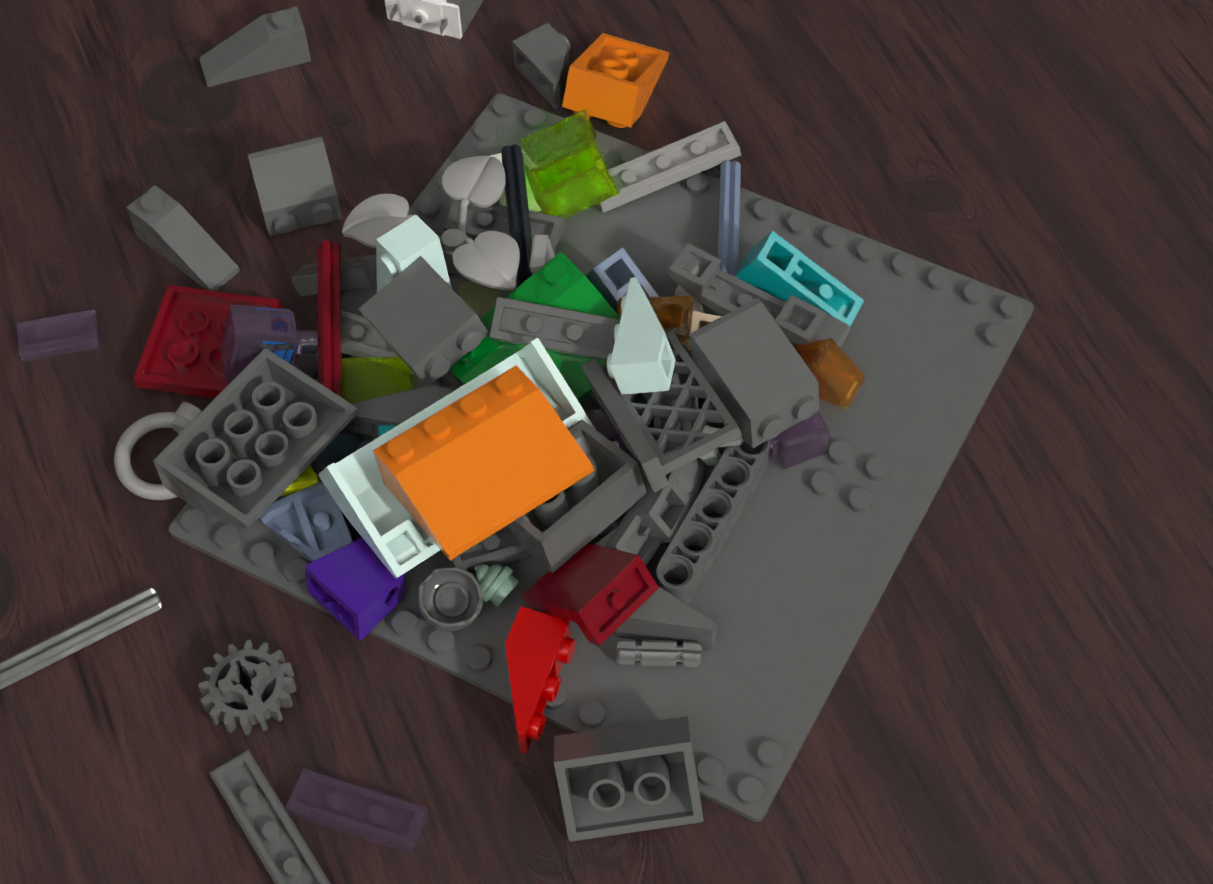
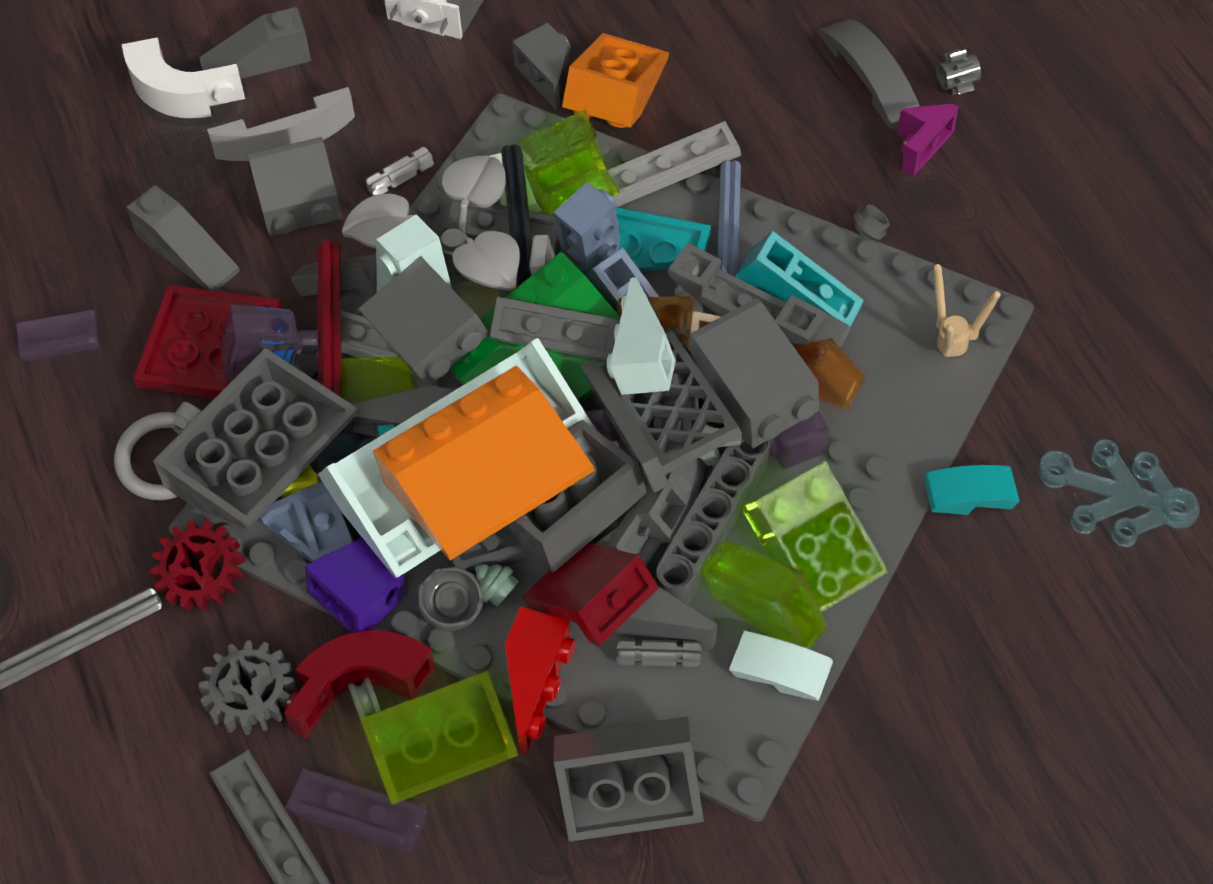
none -> white arch [122,38,245,118]
none -> dark red gear [150,520,245,612]
none -> light grey slope [207,87,355,161]
none -> dark red arch [284,630,436,739]
none -> dark grey bush [347,677,381,721]
none -> clear neon green slope [359,671,519,805]
none -> light grey axle [365,147,434,196]
none -> sand blue brick [553,182,621,273]
none -> teal wing [580,207,711,275]
none -> clear neon green slope [700,540,828,650]
none -> light aqua slope [729,631,833,701]
none -> clear neon green slope [741,461,888,614]
none -> dark grey slope [818,18,920,129]
none -> dark grey plate [854,204,890,240]
none -> magenta slope [898,104,959,177]
none -> teal slope [923,465,1020,515]
none -> tan plant [933,264,1000,357]
none -> dark grey gear [936,49,981,95]
none -> clear light blue plant [1038,439,1200,547]

